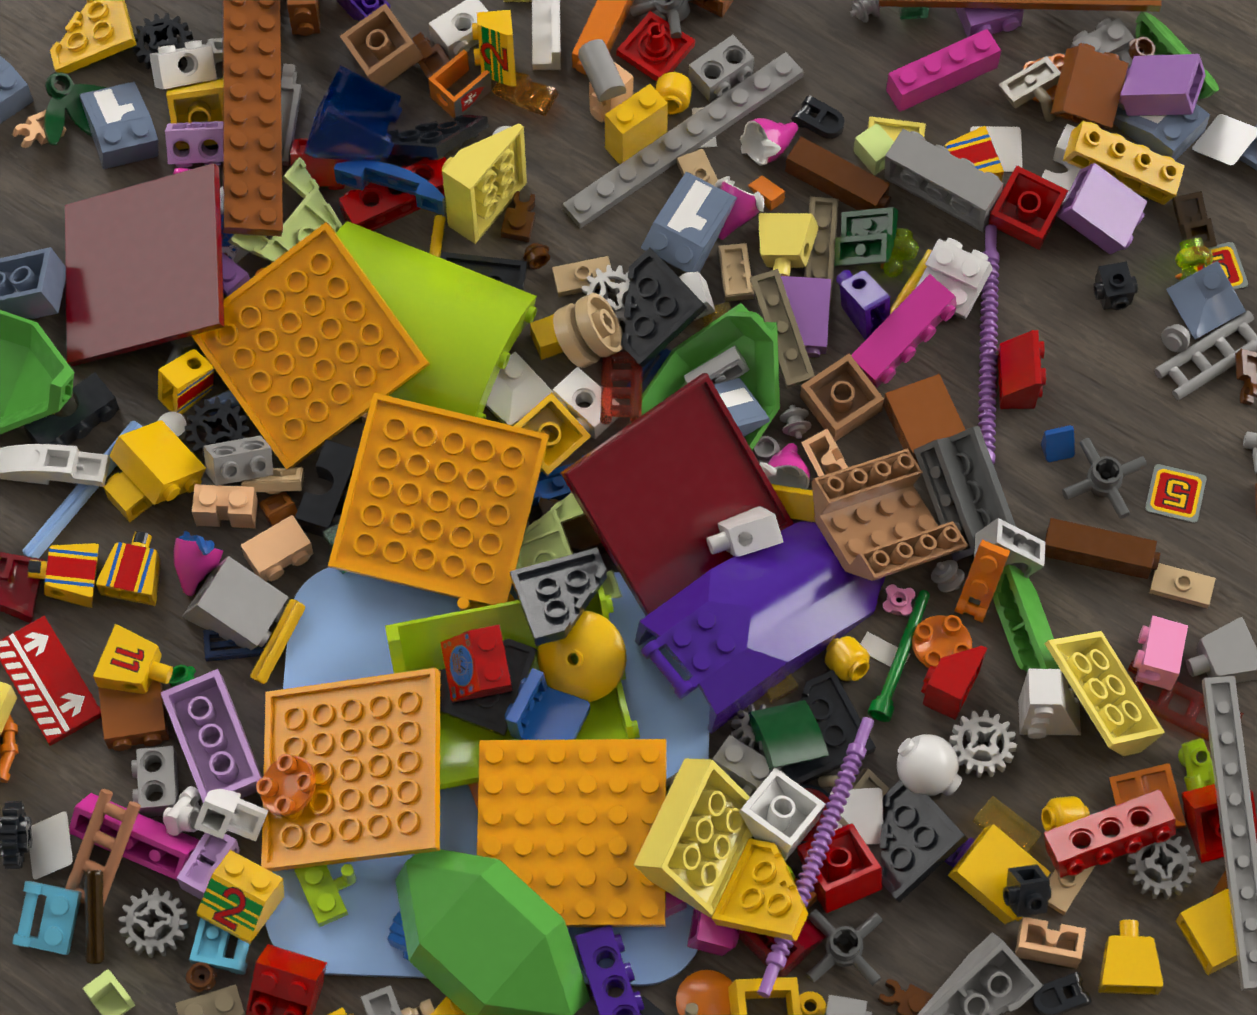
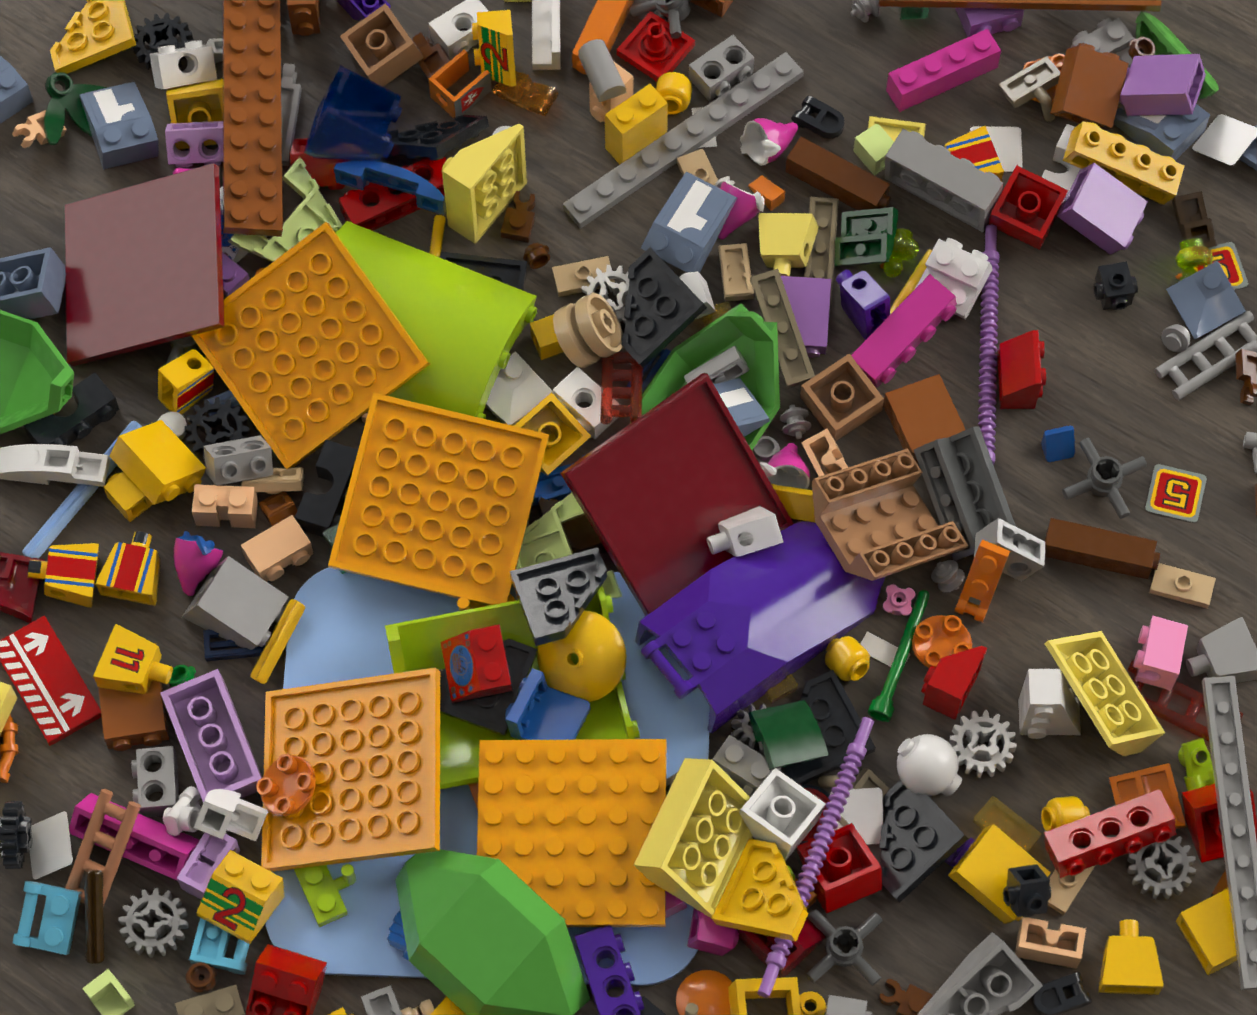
bright green brick [993,564,1060,672] -> none

